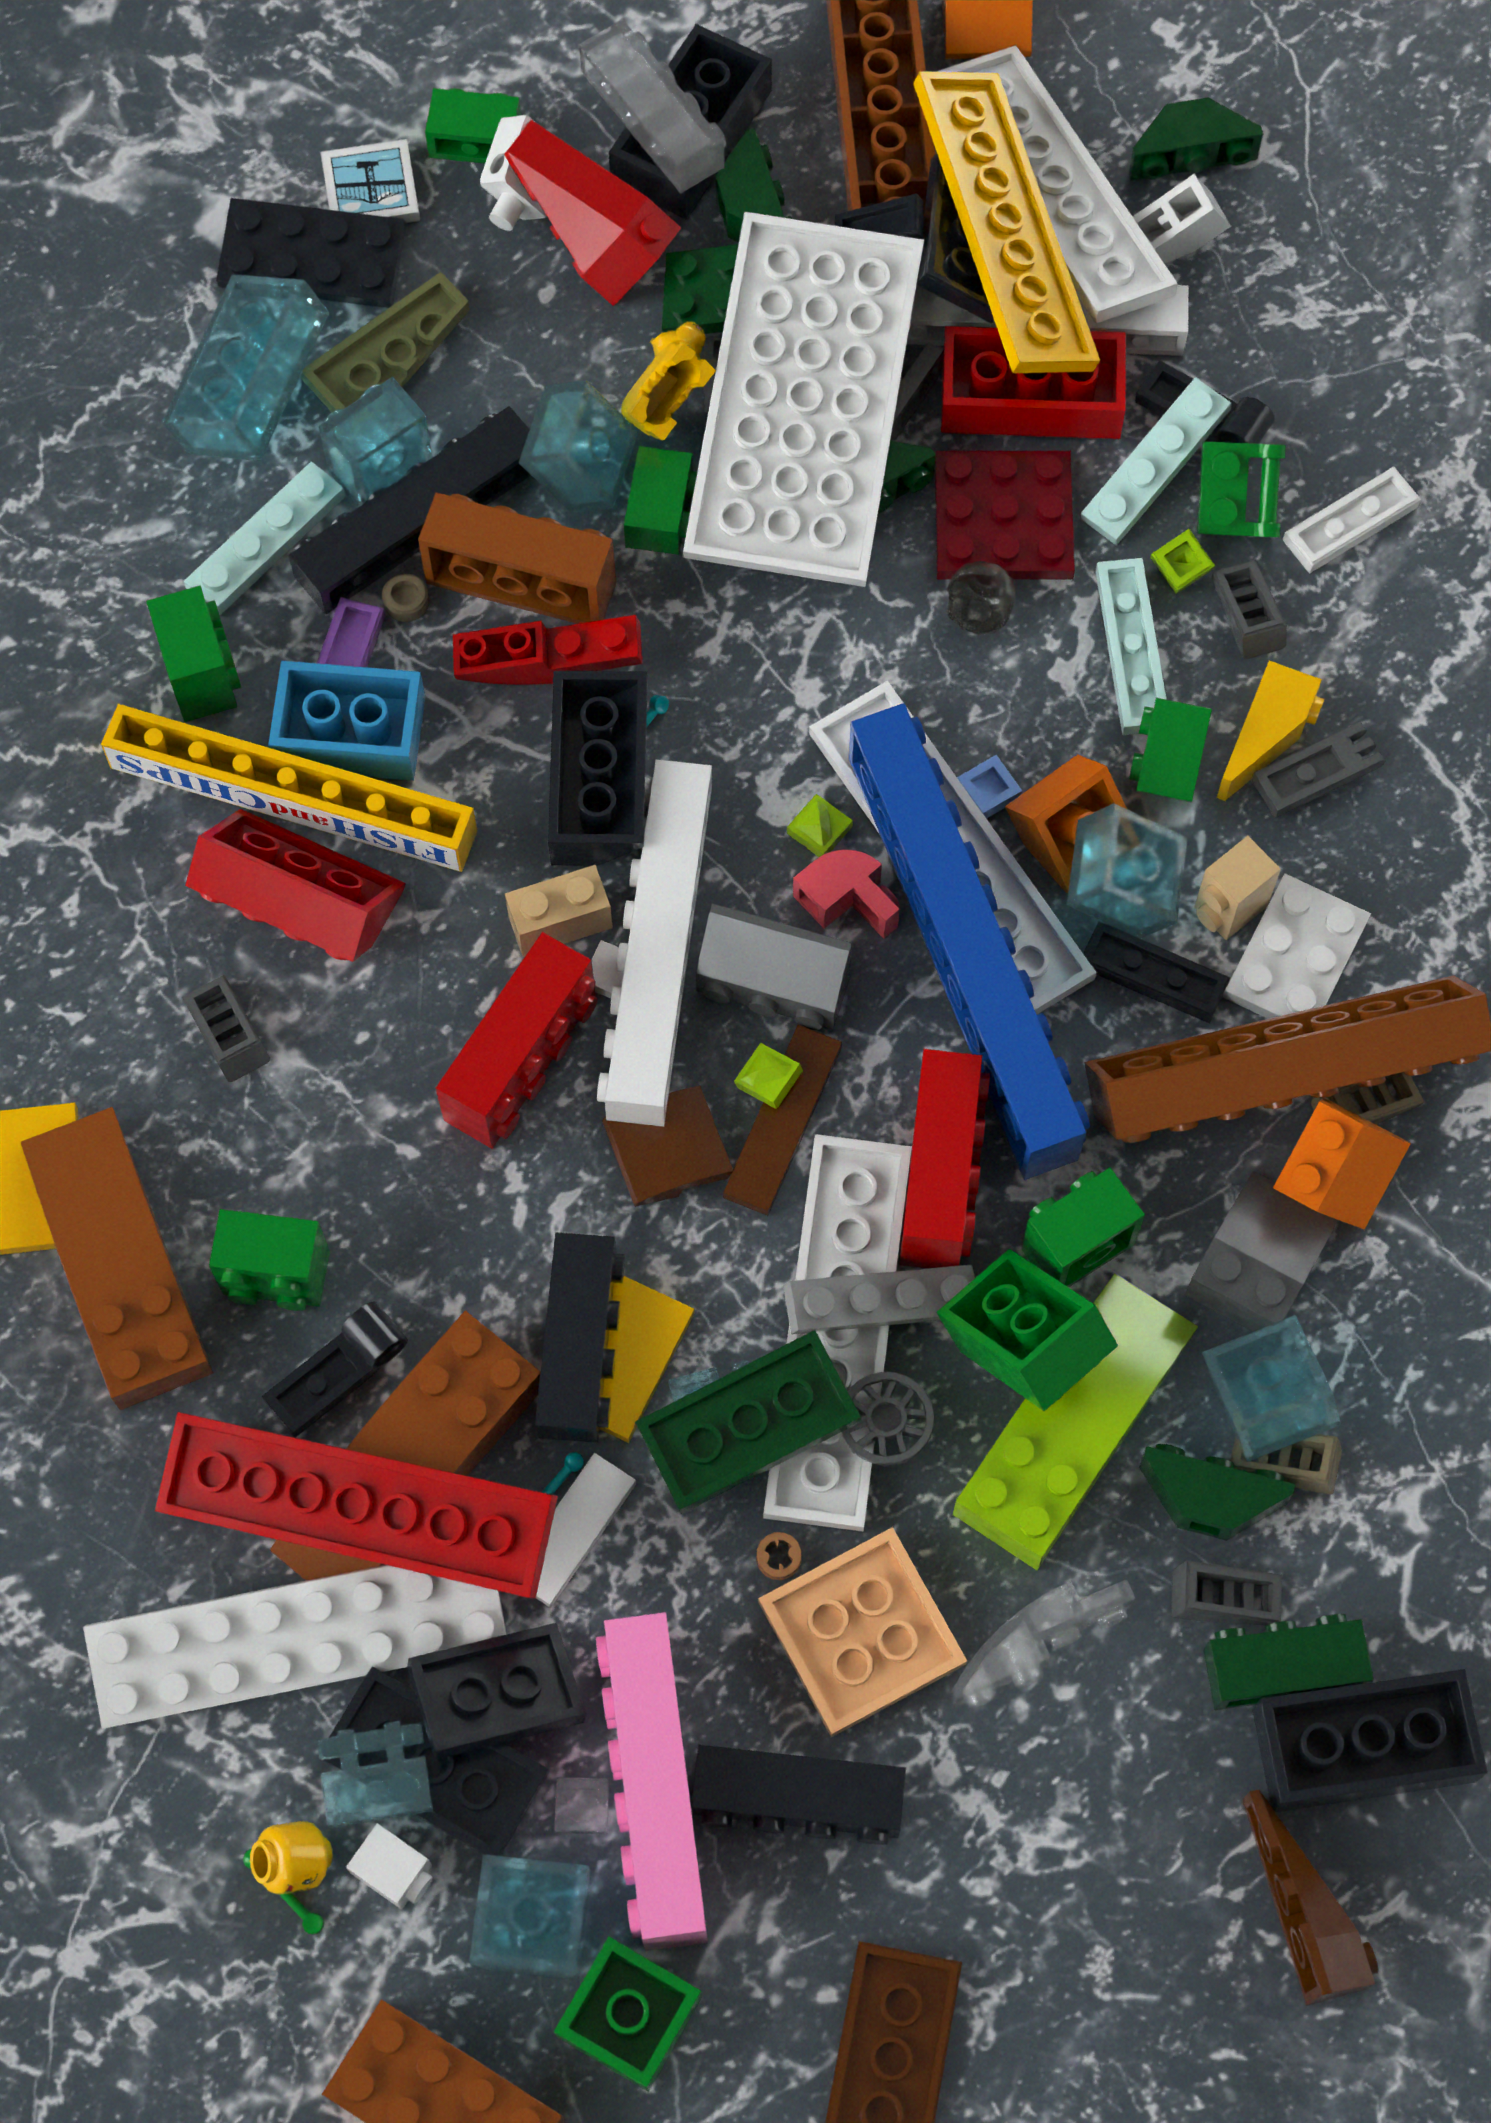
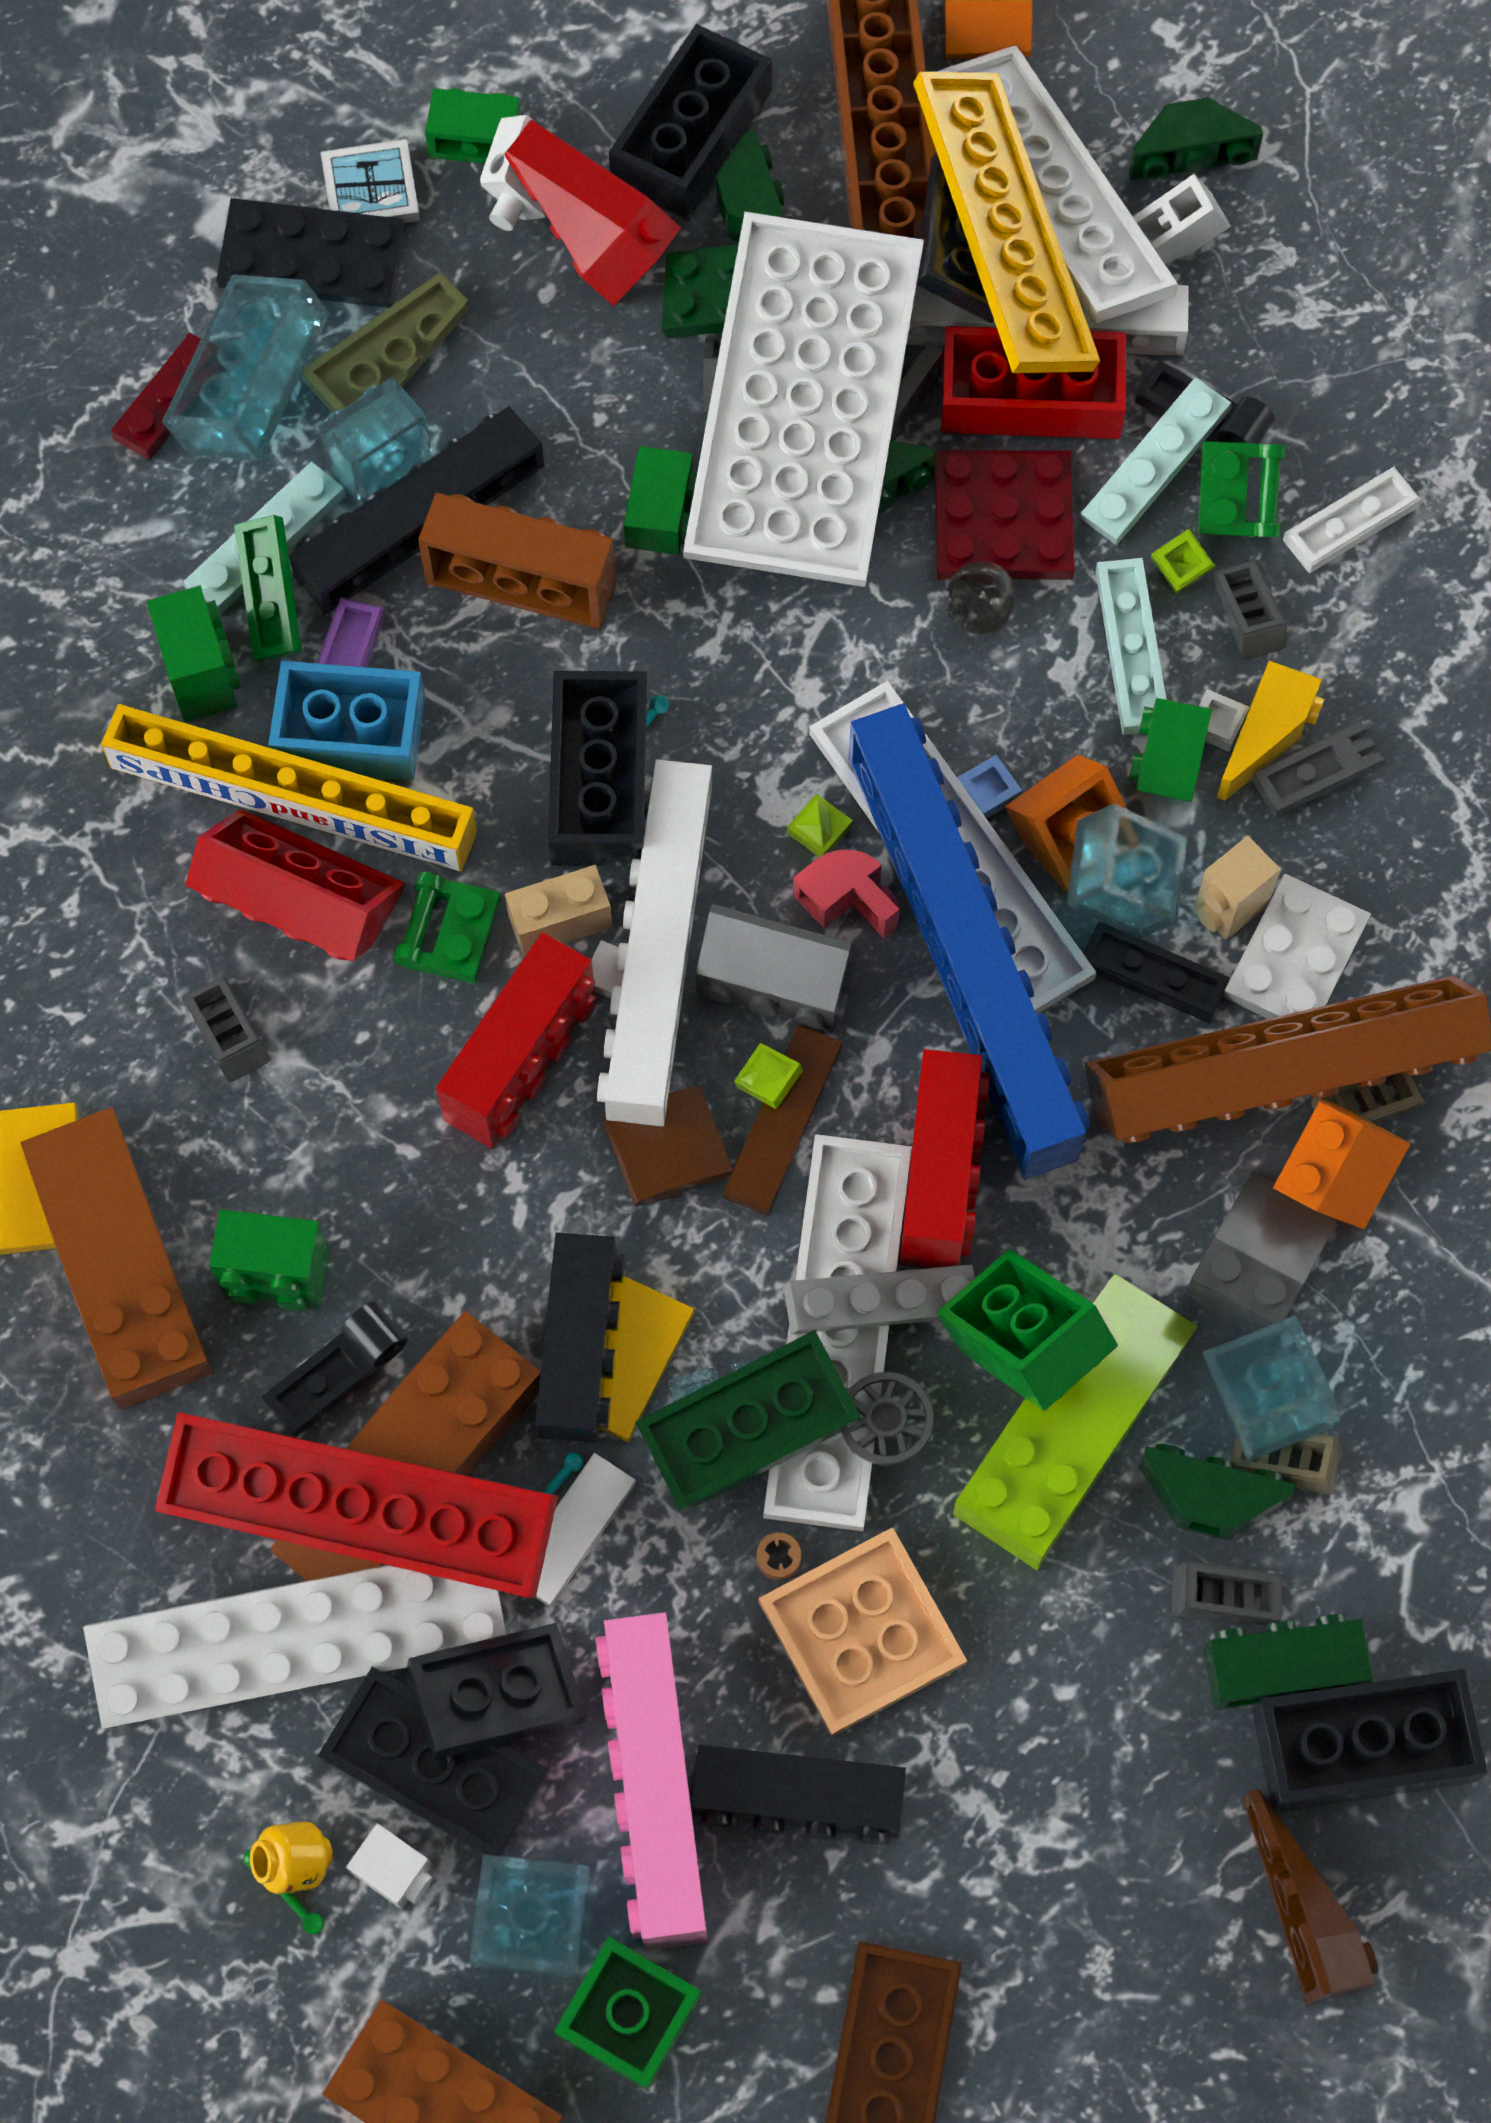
clear light blue plate [317,1721,433,1829] -> none
dark tan tile [382,574,429,622] -> none
red slope [453,615,643,685] -> none
clear light blue brick [519,380,639,513] -> none
clear plate [555,1778,609,1834] -> none
clear brick [579,19,726,193] -> none
yellow animal [621,322,716,441] -> none
black tile [835,193,924,240] -> none
clear slope [950,1579,1135,1709] -> none
green brick [1021,1167,1145,1287] -> none
none -> dark red plate [110,332,228,461]
none -> green plate [234,515,302,662]
none -> green plate [392,872,501,984]
none -> white tile [1199,689,1250,752]

